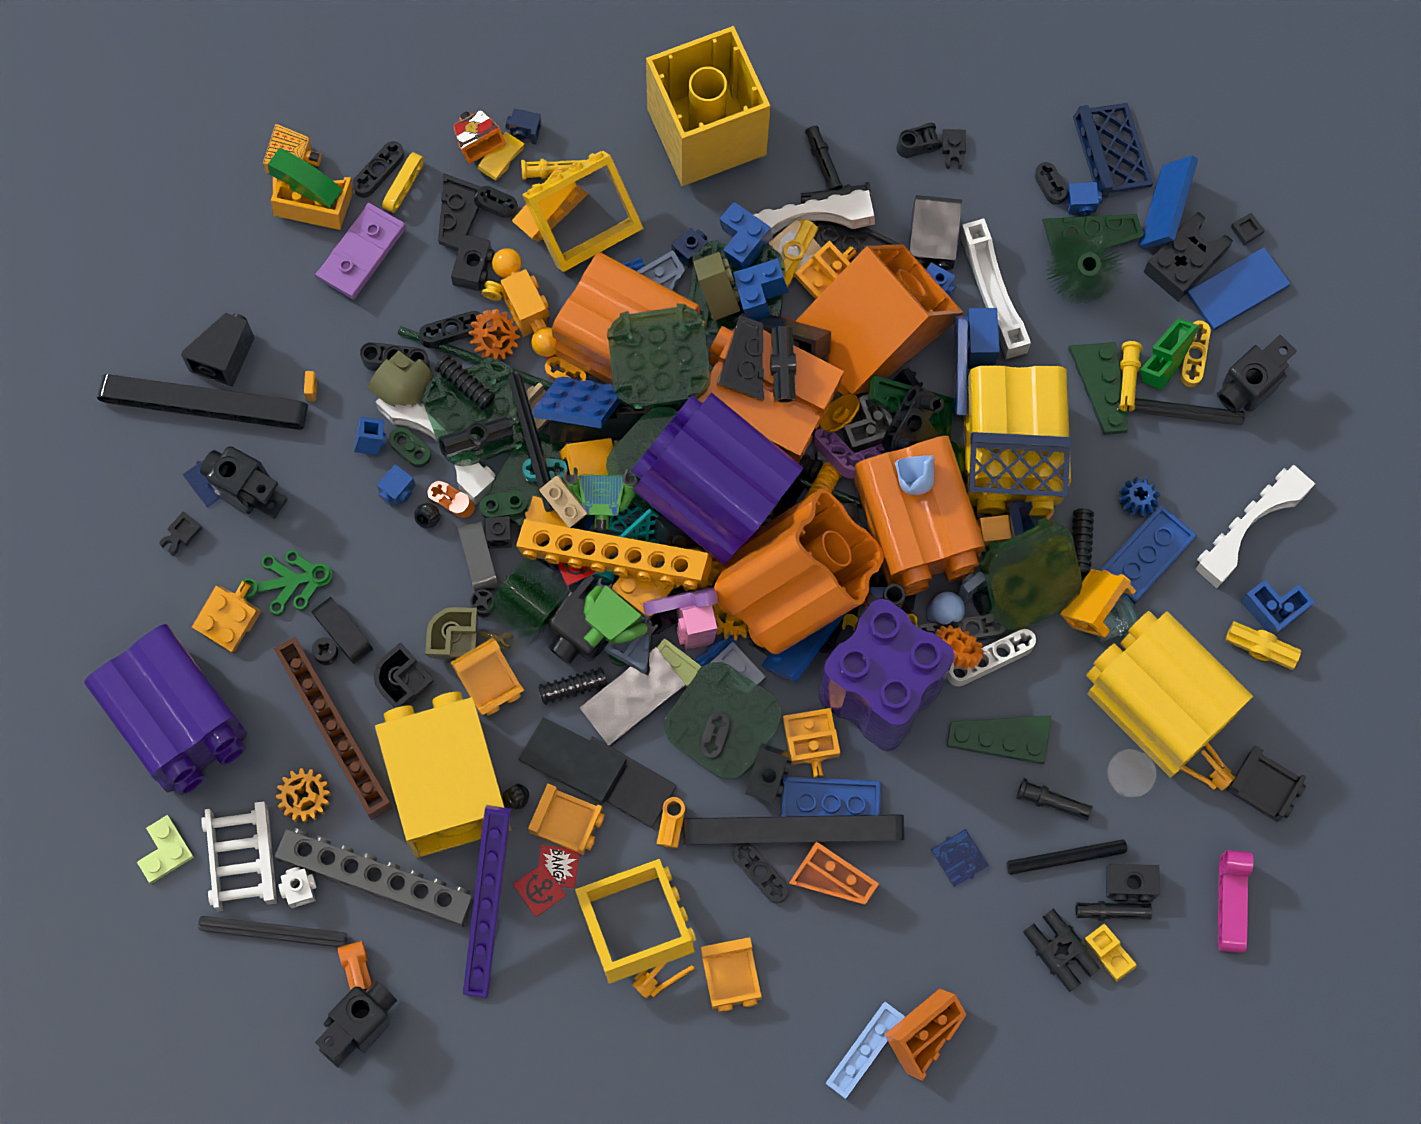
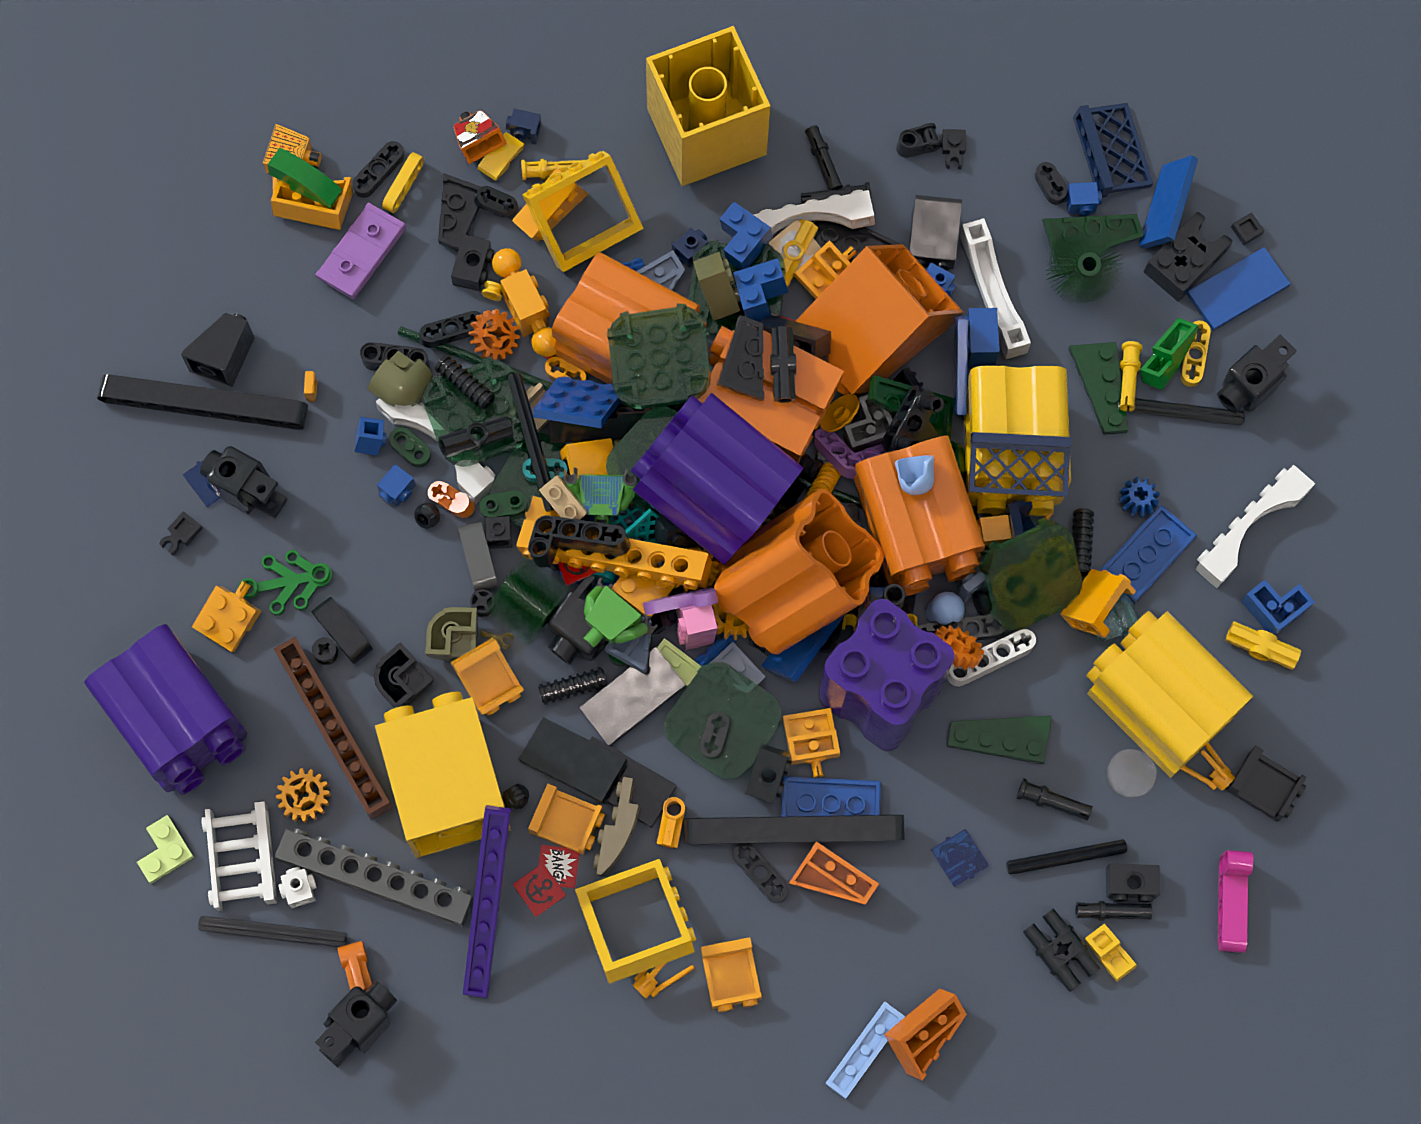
none -> black beam [528,515,631,567]
none -> dark tan slope [593,777,641,876]

